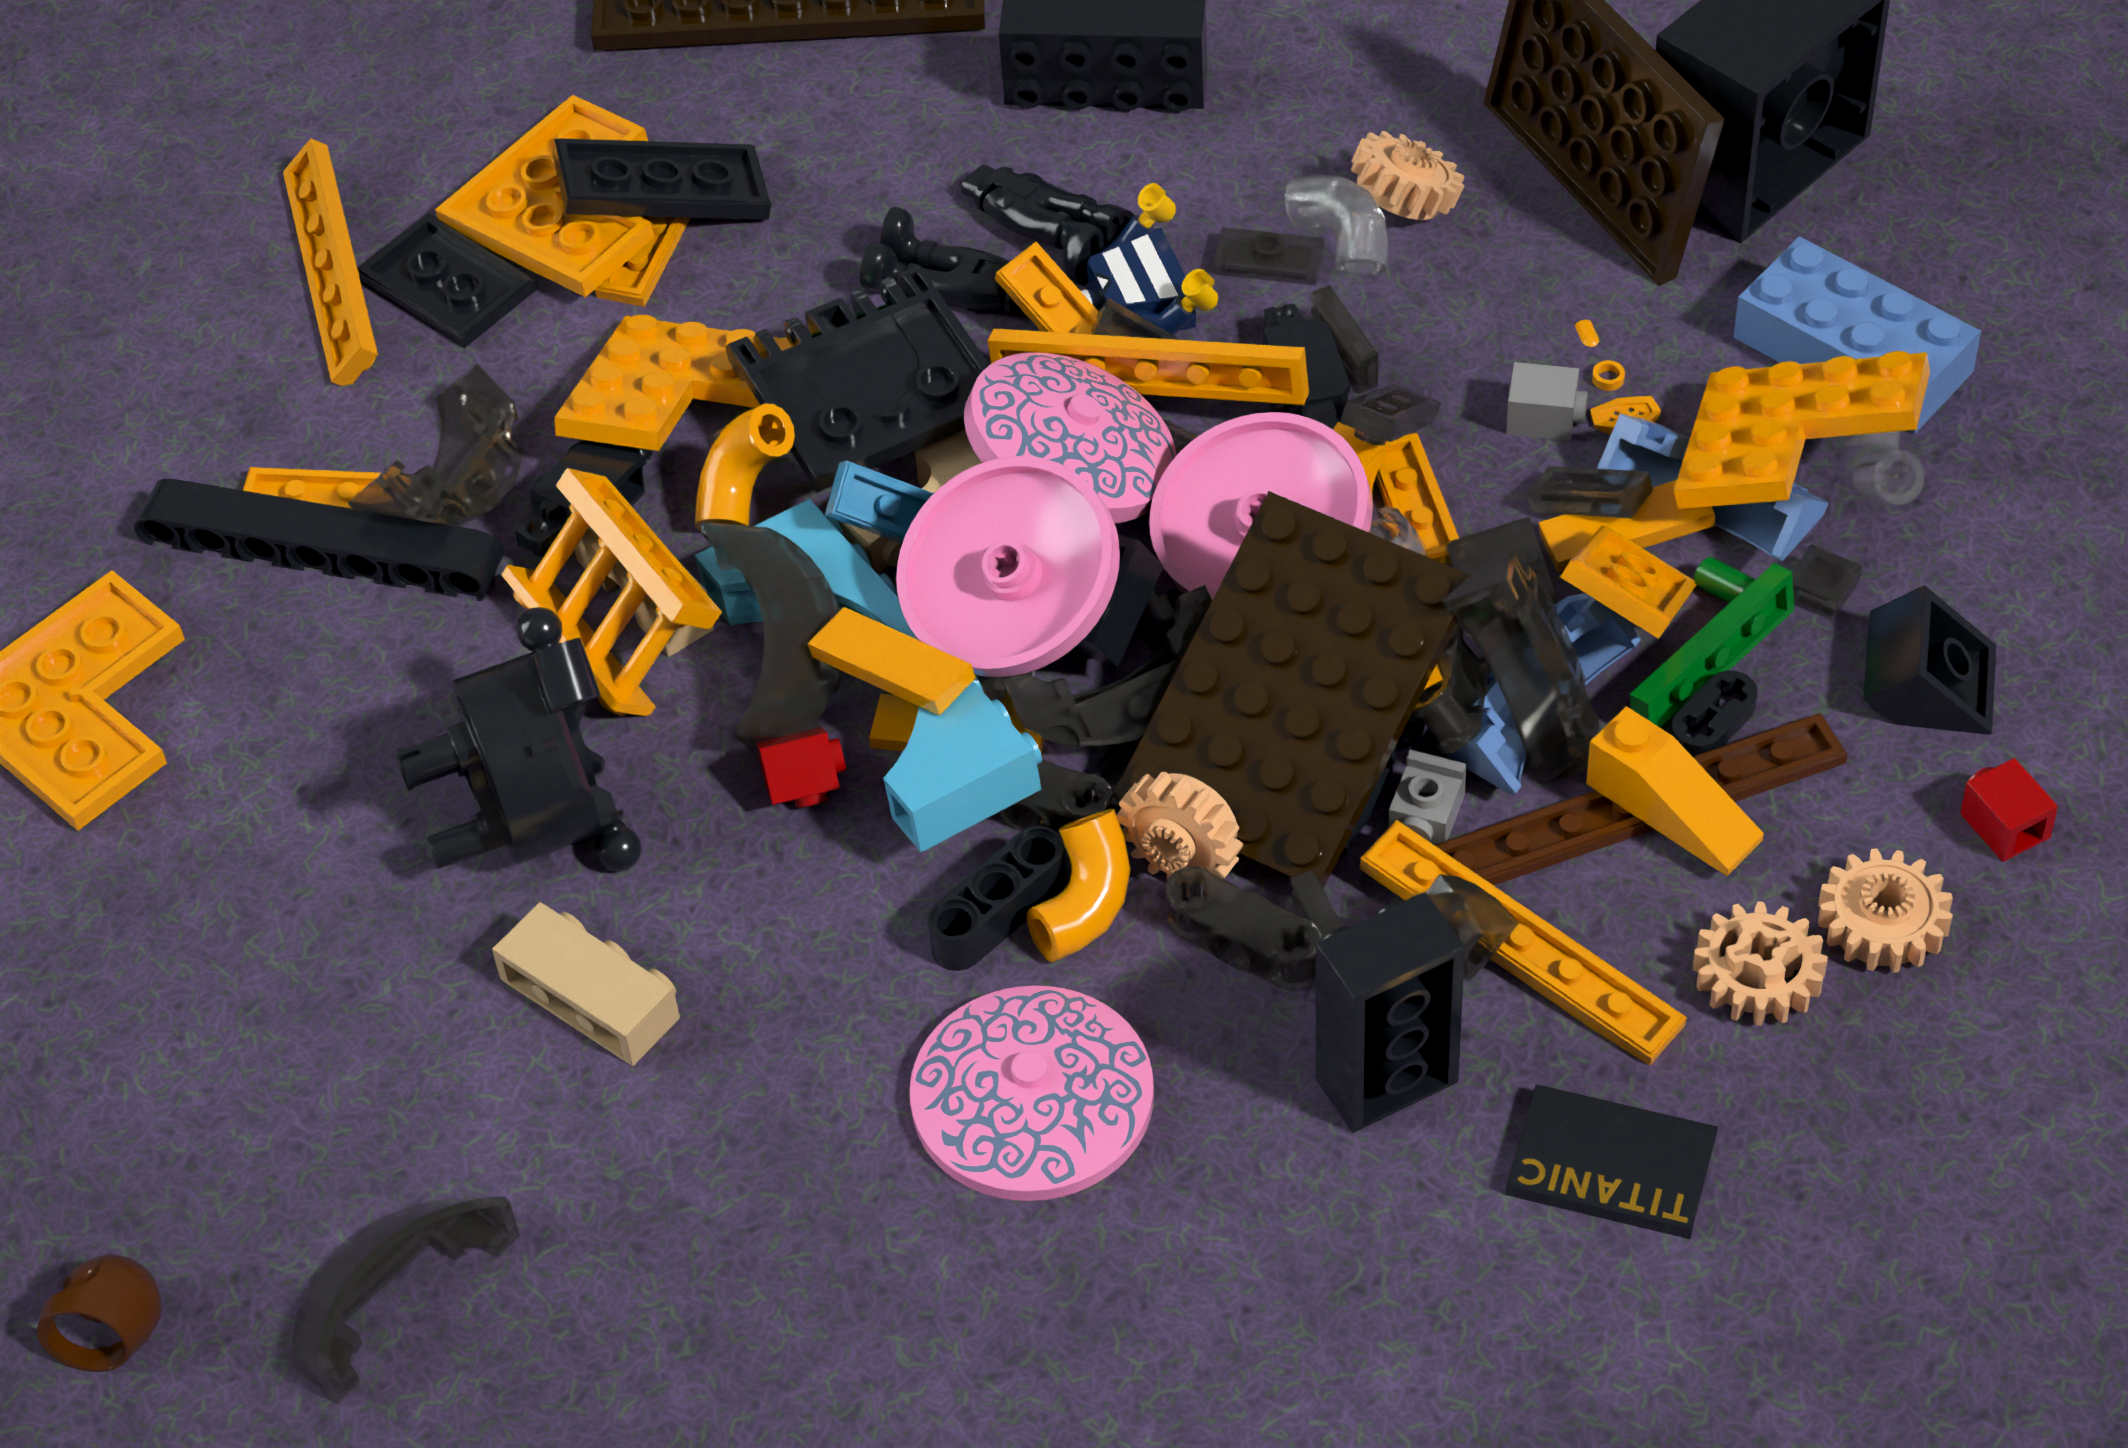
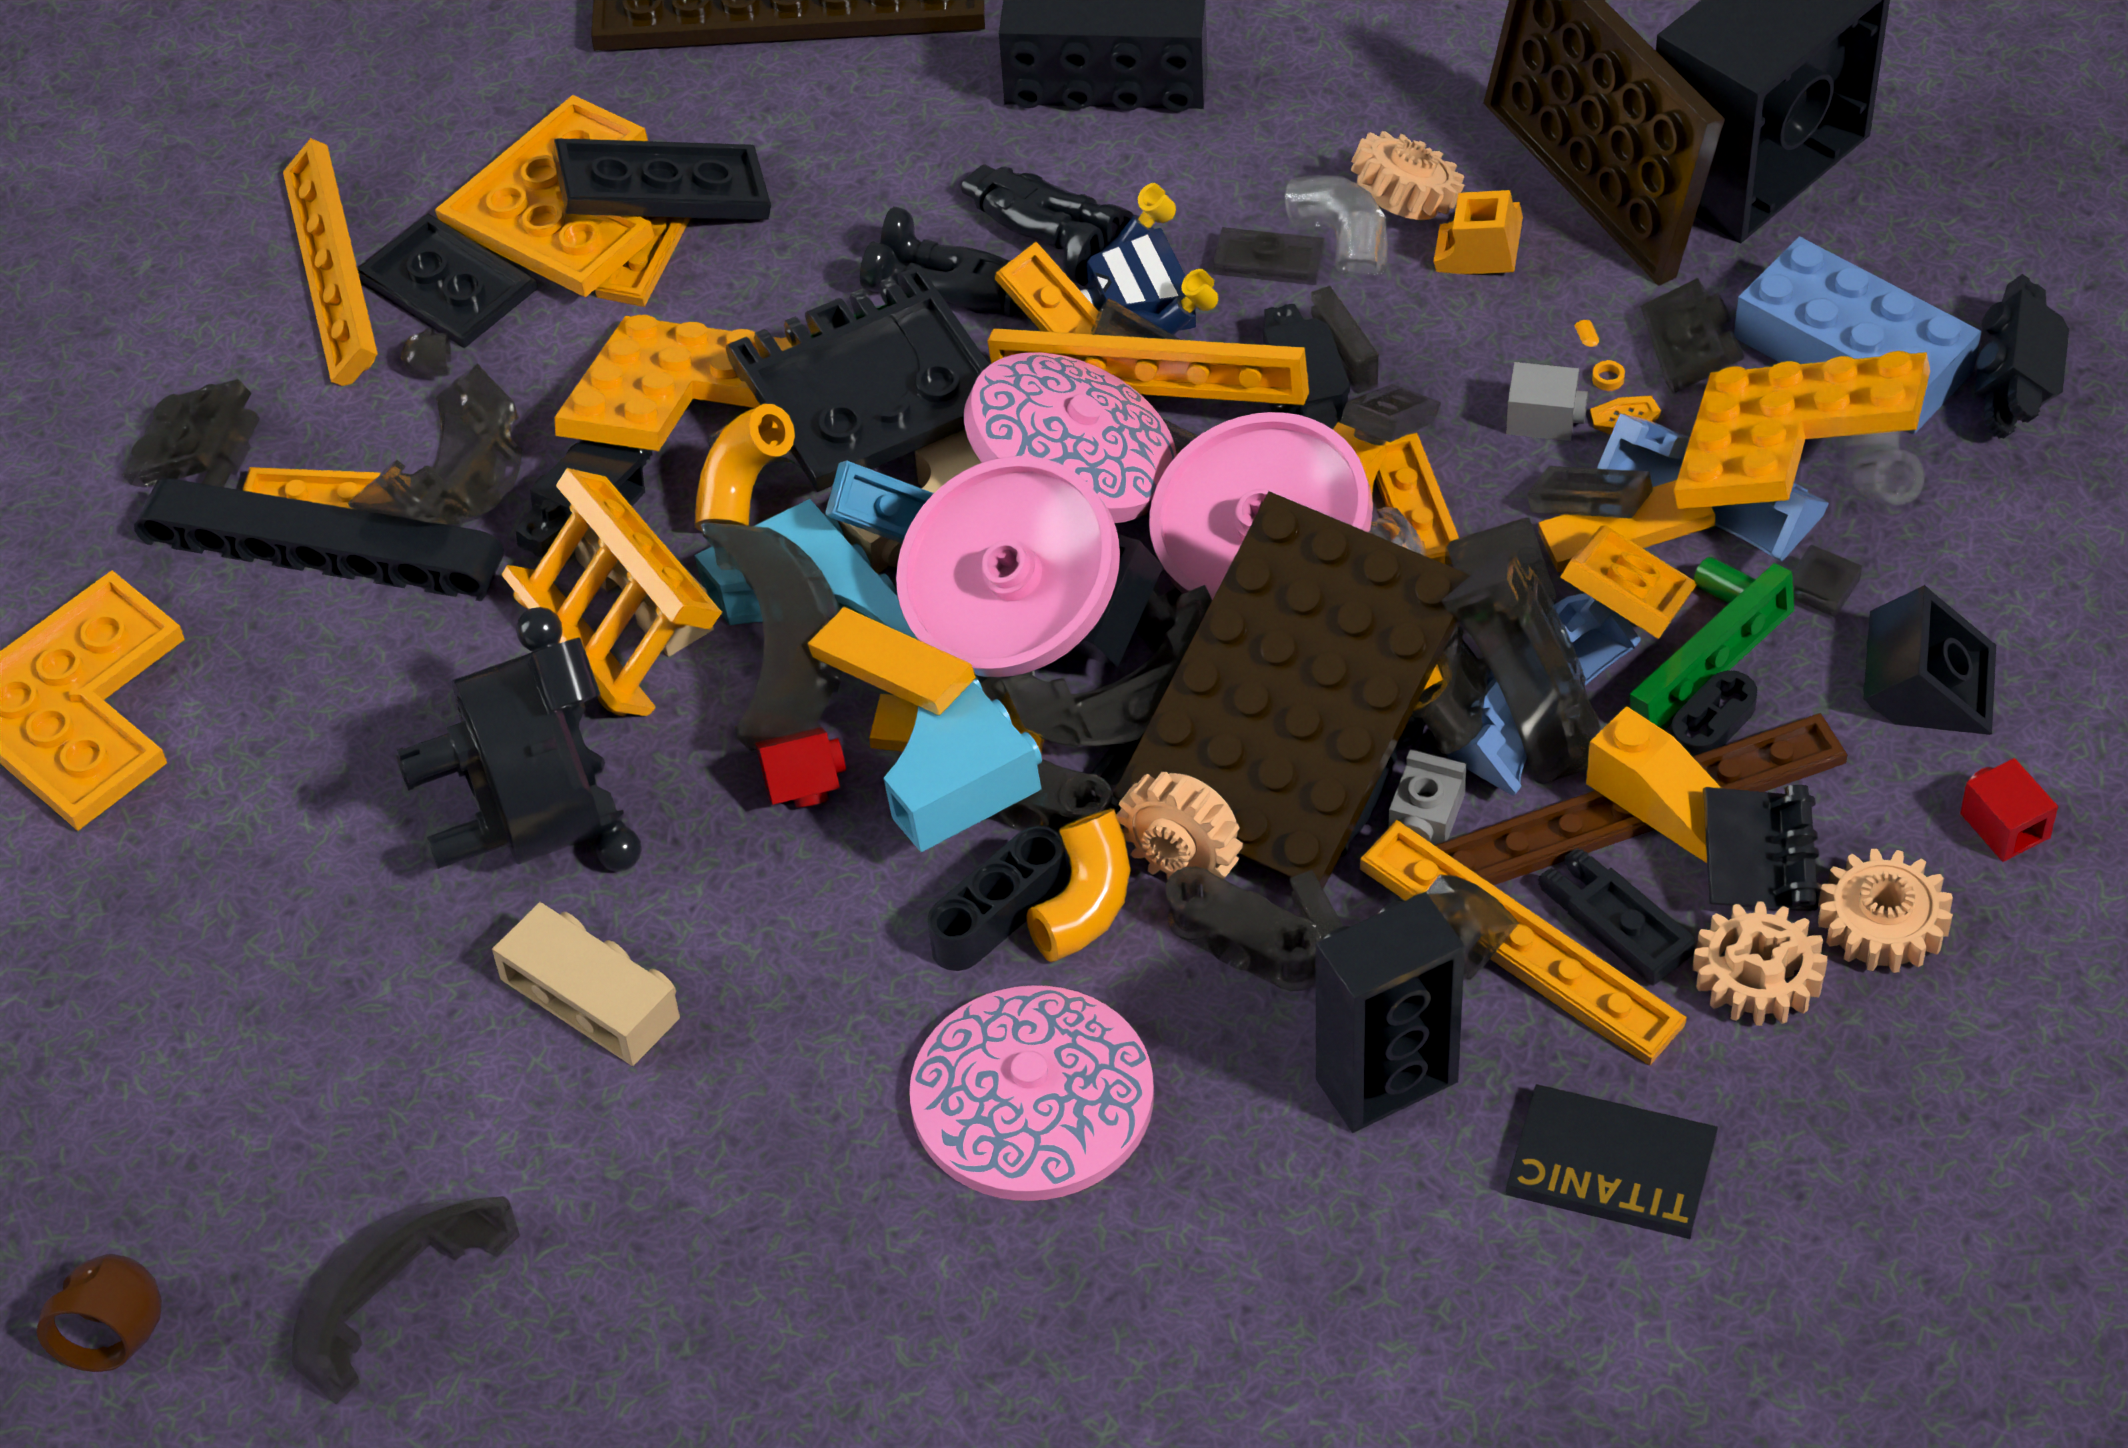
none -> clear smoke plate [122,379,260,488]
none -> clear smoke plate [401,328,451,381]
none -> light orange brick [1434,190,1523,274]
none -> black hinge [1538,848,1697,986]
none -> clear smoke bracket [1640,278,1745,393]
none -> black hinge [1703,785,1822,911]
none -> black hinge [1975,274,2069,439]

